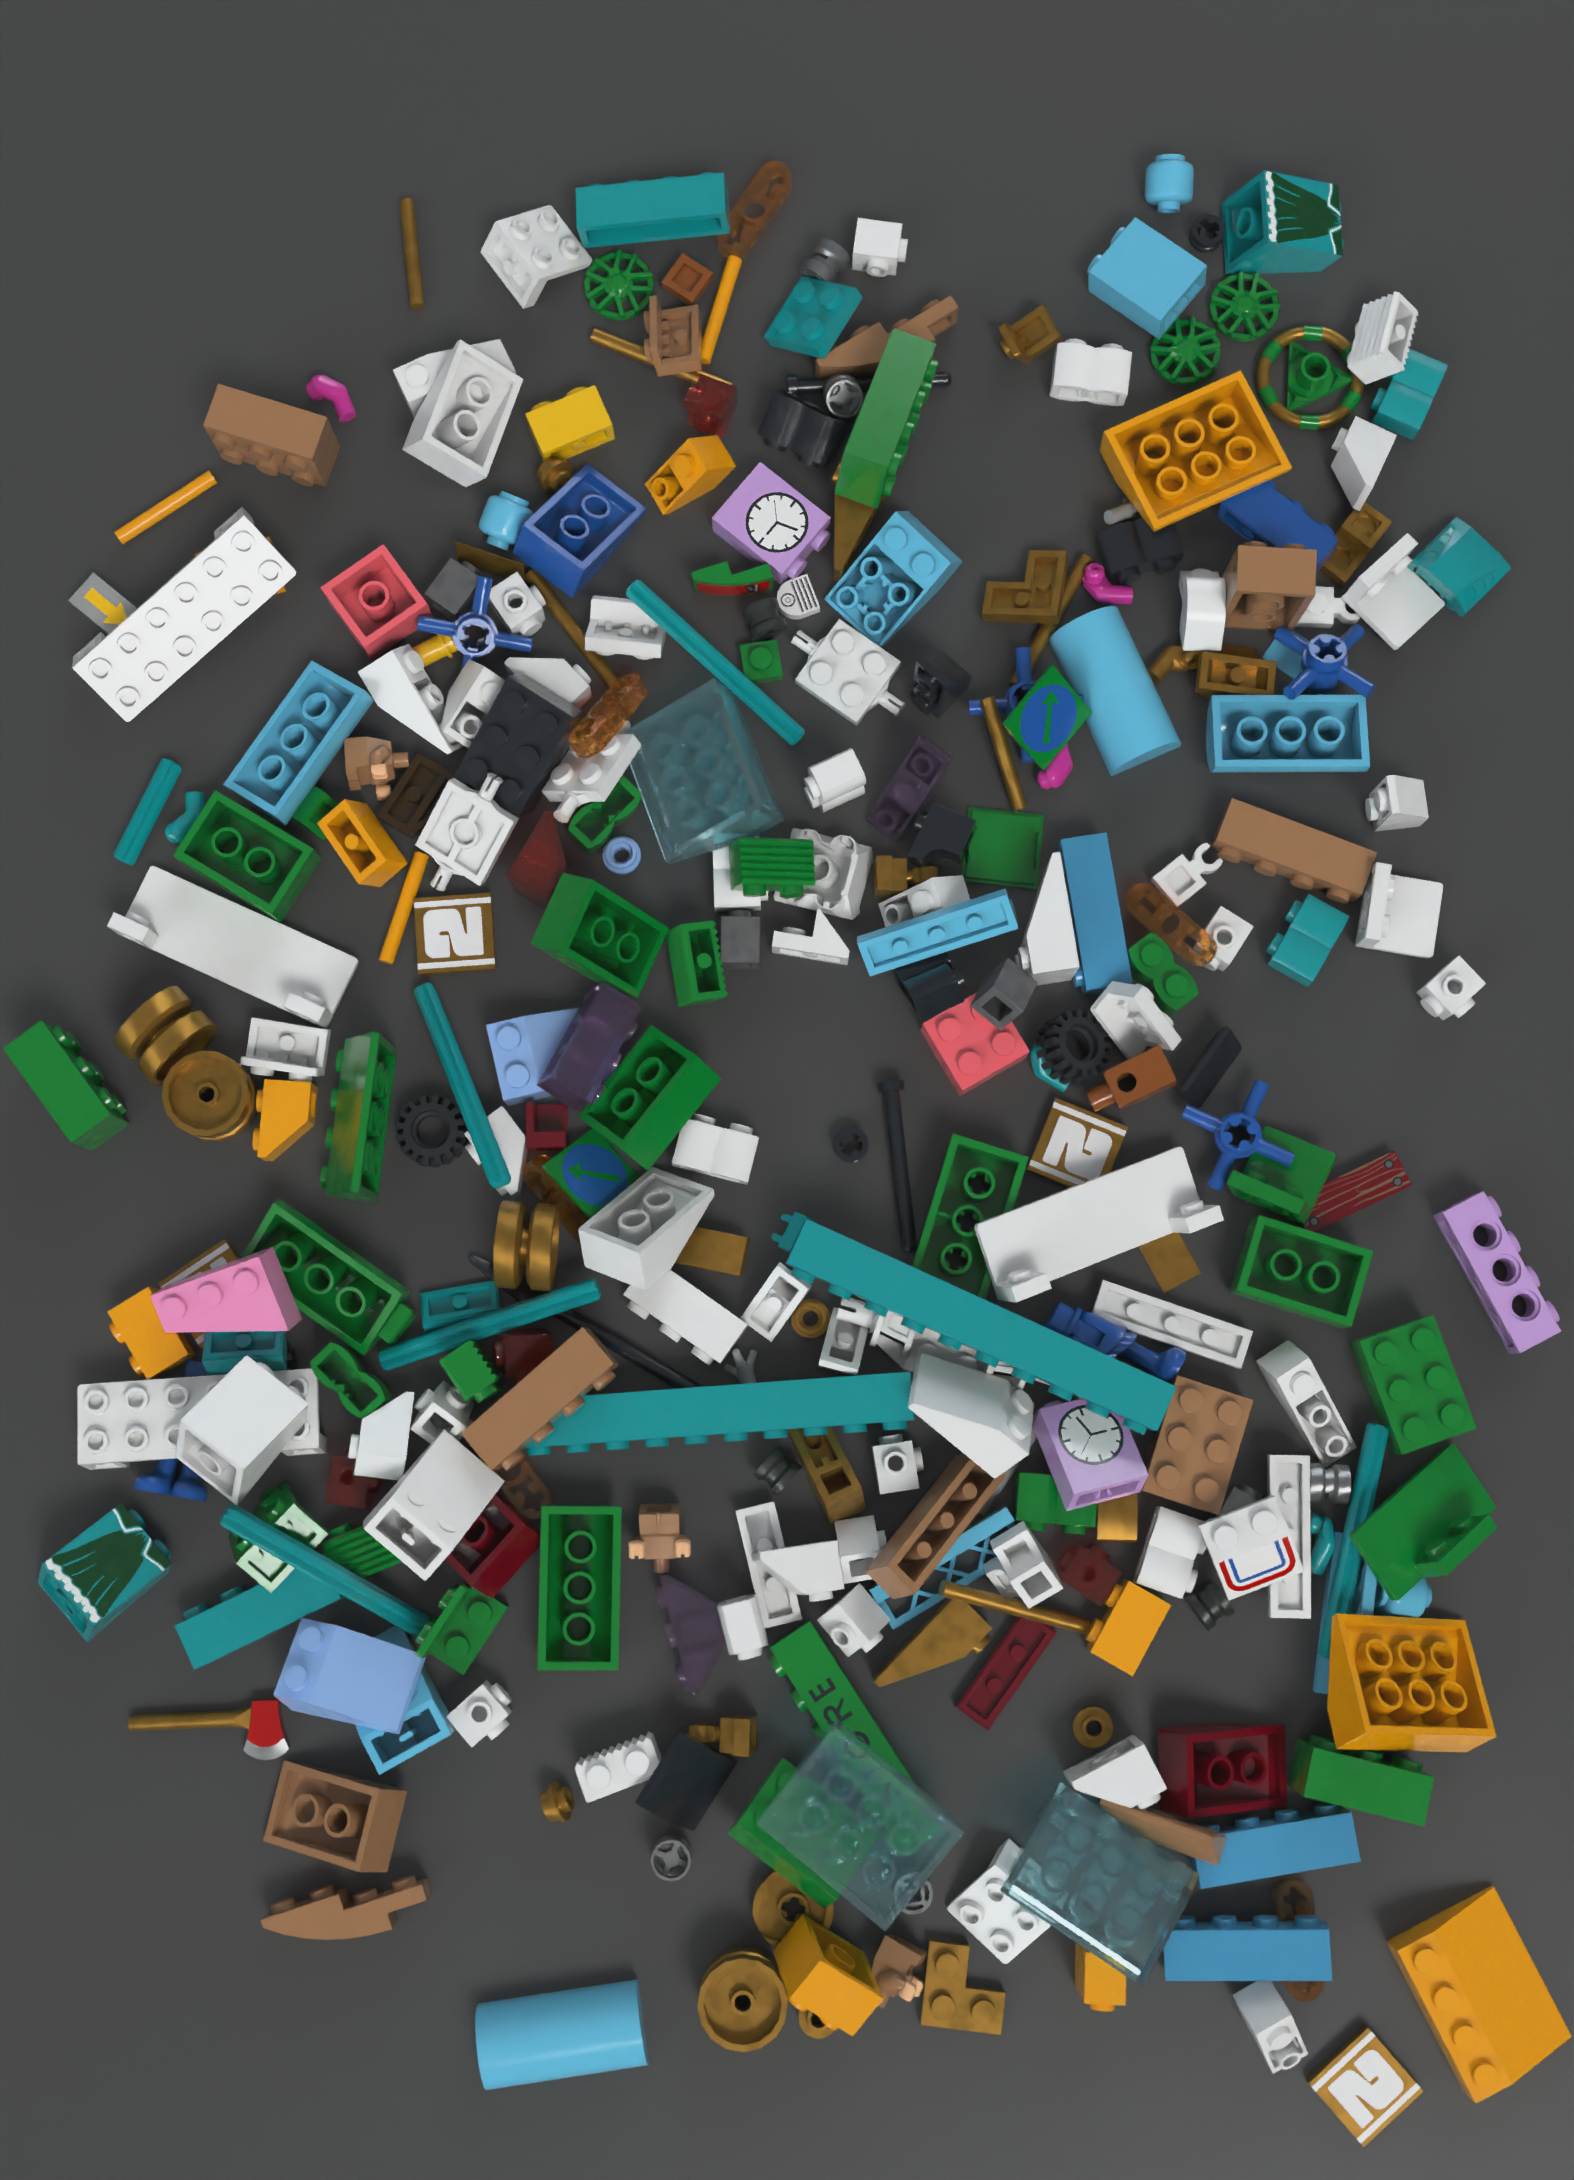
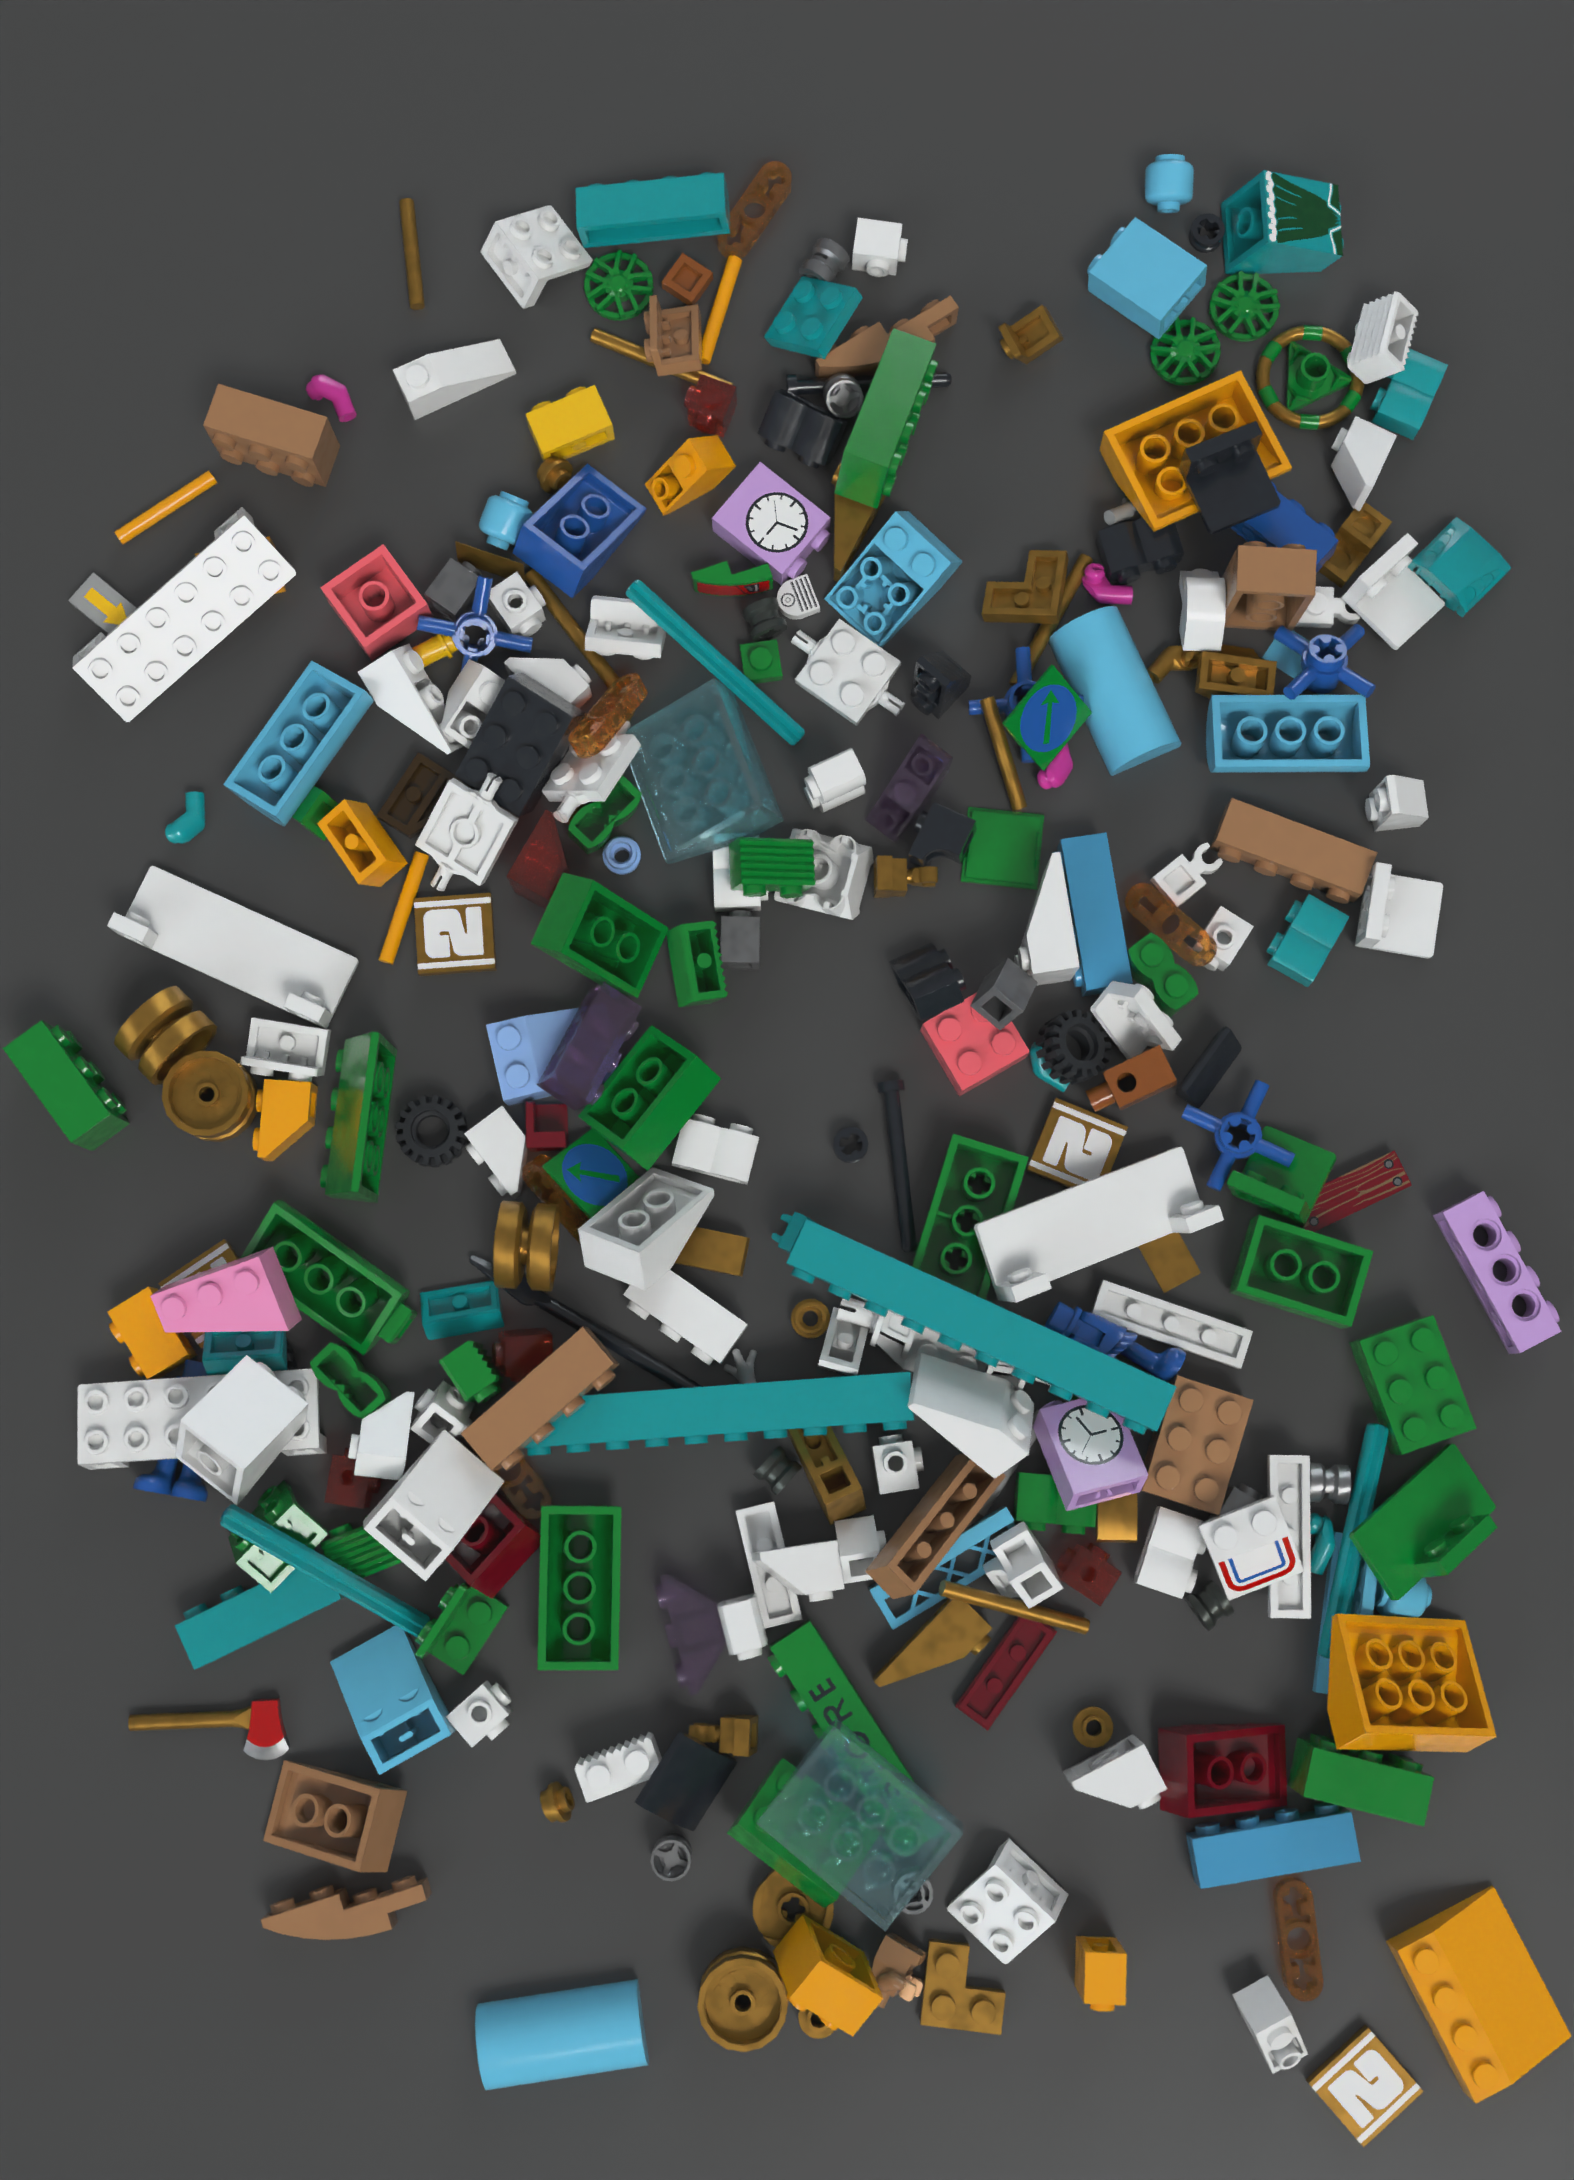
slope [37,1503,172,1643] -> none
teal axle [113,758,182,866] -> none
green brick [173,790,322,923] -> none
light blue slope [273,1618,426,1734] -> none
medium nougat piece [344,736,409,801] -> none
teal axle [378,1278,601,1371] -> none
white slope [402,339,523,487] -> none
teal axle [414,982,511,1189] -> none
medium nougat piece [628,1503,691,1573] -> none
white slope [740,1262,812,1342] -> none
white slope [772,908,850,965] -> none
white brick [817,1583,891,1657] -> none
medium azure fence [857,888,1019,976] -> none
white slope [878,875,970,927] -> none
clear light blue slope [1000,1782,1199,1987] -> none
white brick [1049,339,1132,406] -> none
light orange brick [1085,1579,1171,1676] -> none
medium nougat slope [1100,1798,1227,1865] -> none
dark azure brick [1163,1915,1332,1981] -> none
white slope [1256,1340,1356,1468] -> none
white brick [1416,955,1486,1020] -> none
none -> black bracket [1179,421,1281,534]

